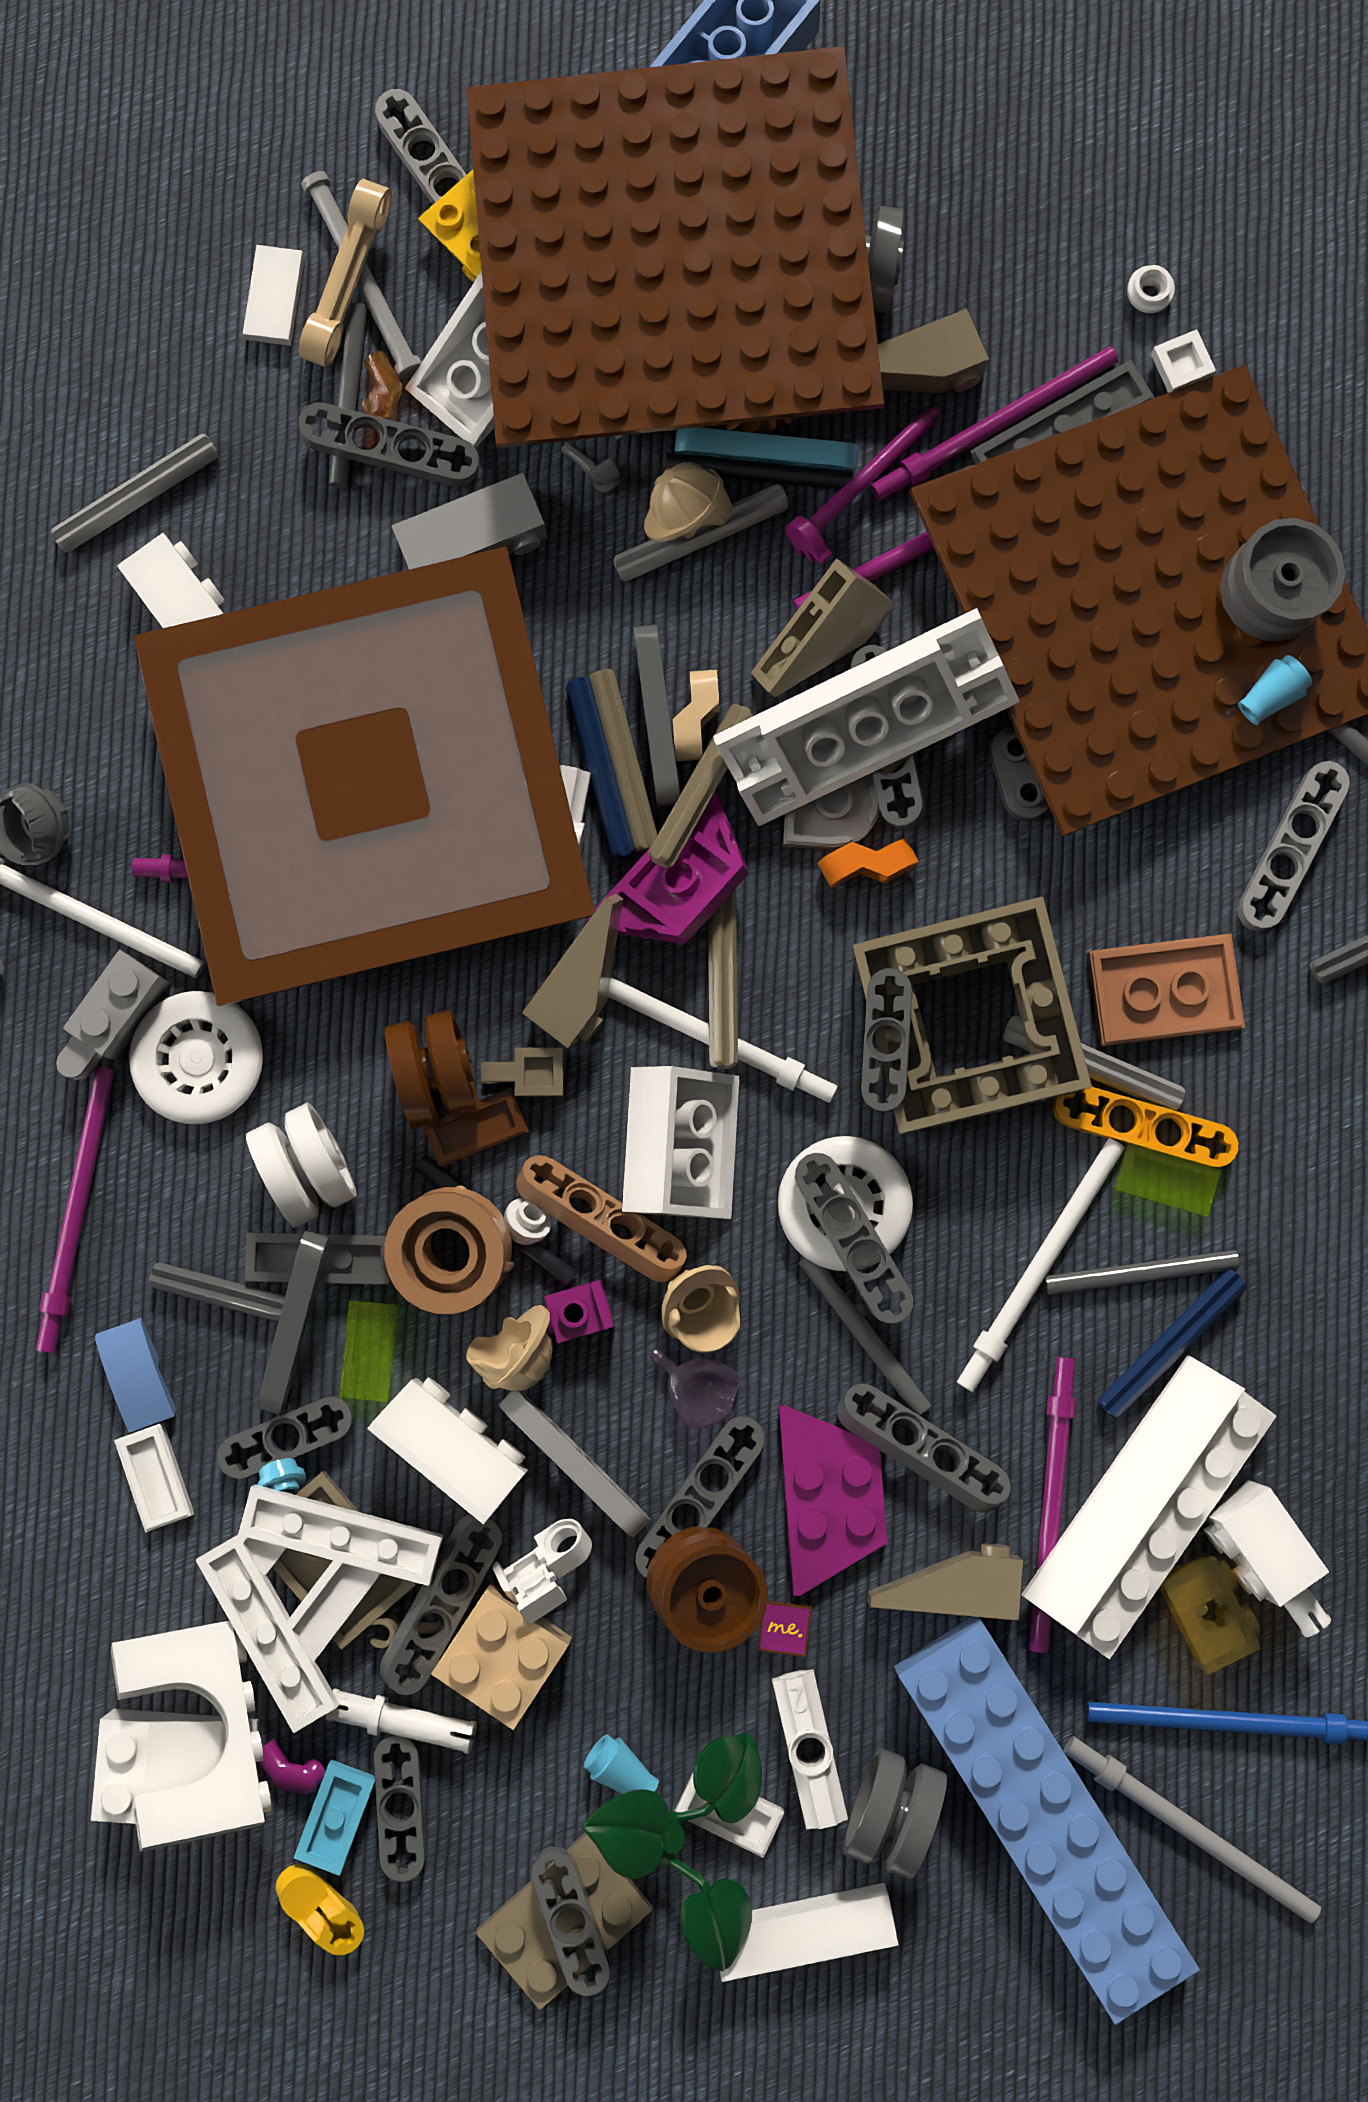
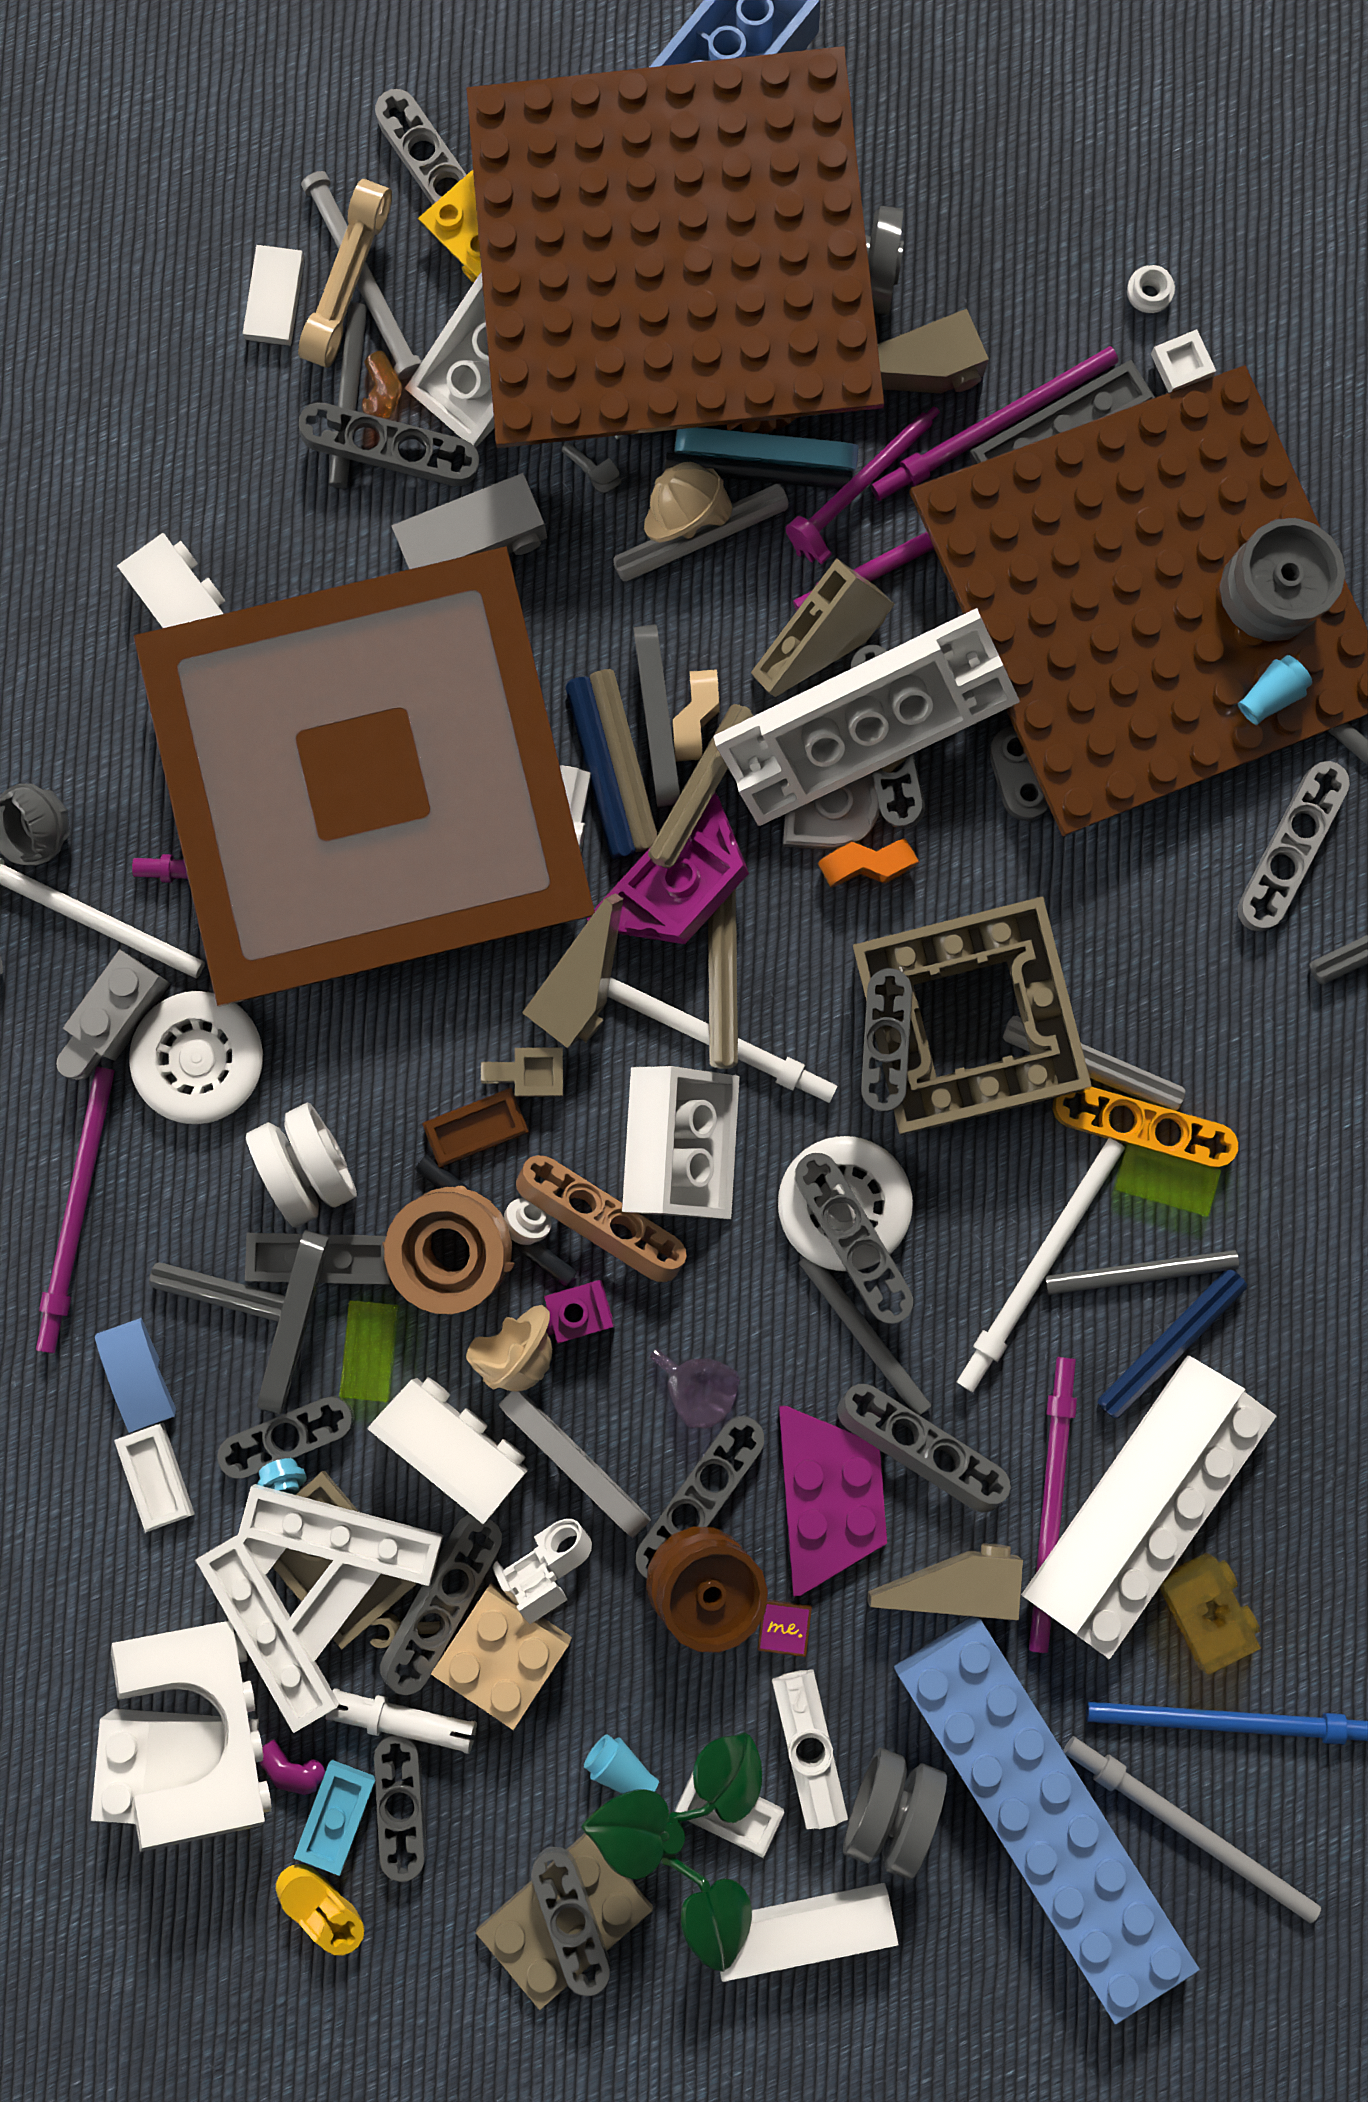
light grey axle [51,434,218,552] -> none
reddish brown wheel [385,1010,479,1129] -> none
tan piece [662,1265,741,1353] -> none
nougat tile [1087,934,1245,1047] -> none
white brick [1203,1480,1331,1637] -> none

